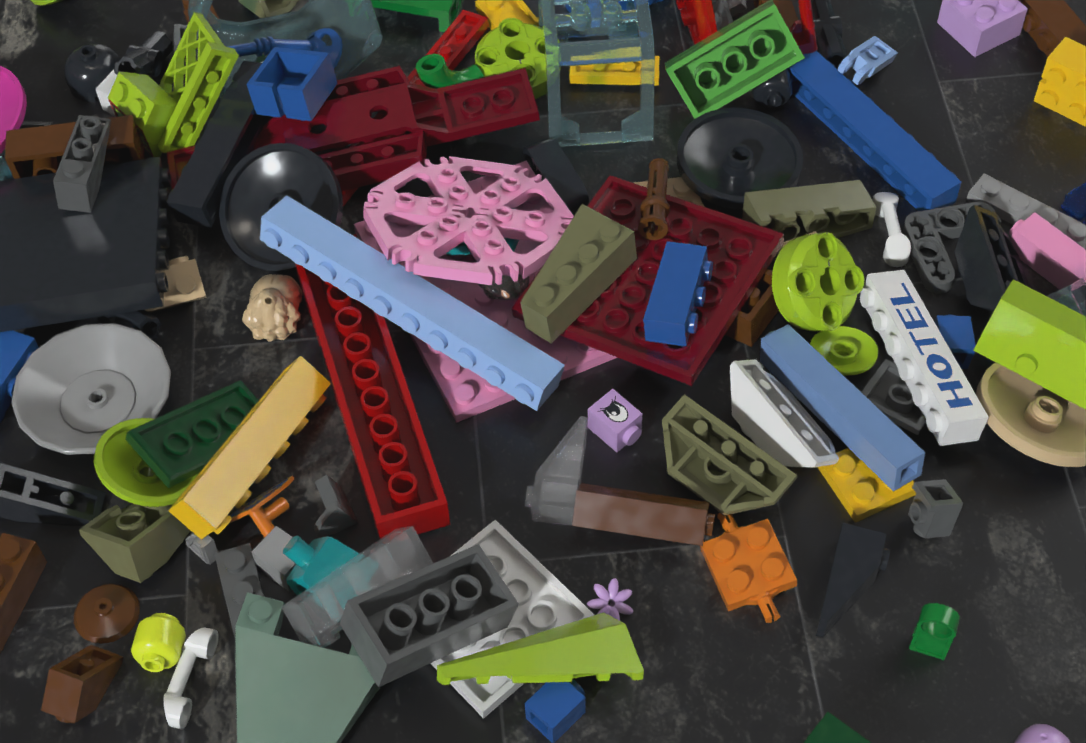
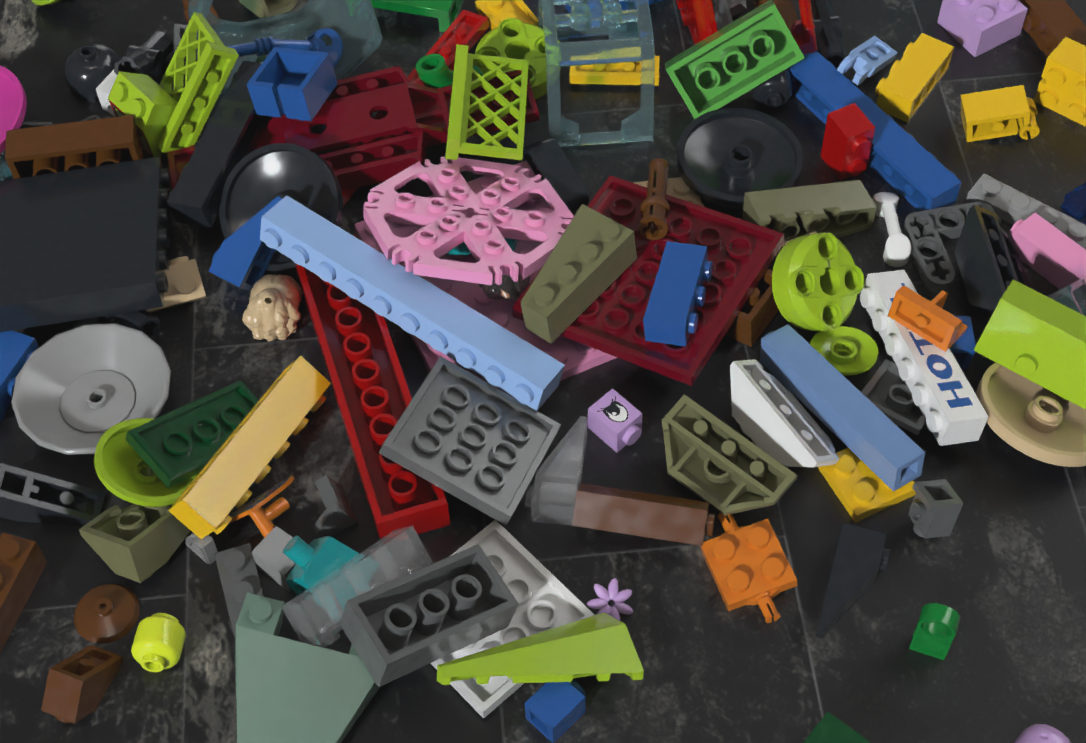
dark grey slope [53,115,111,213] -> none
white bar [163,627,218,729] -> none
none -> blue slope [209,196,283,291]
none -> dark grey plate [379,356,561,525]
none -> lime fence [445,44,529,160]
none -> red brick [820,103,875,181]
none -> yellow brick [875,33,954,123]
none -> orange panel [888,285,967,352]
none -> yellow hinge [961,85,1040,142]

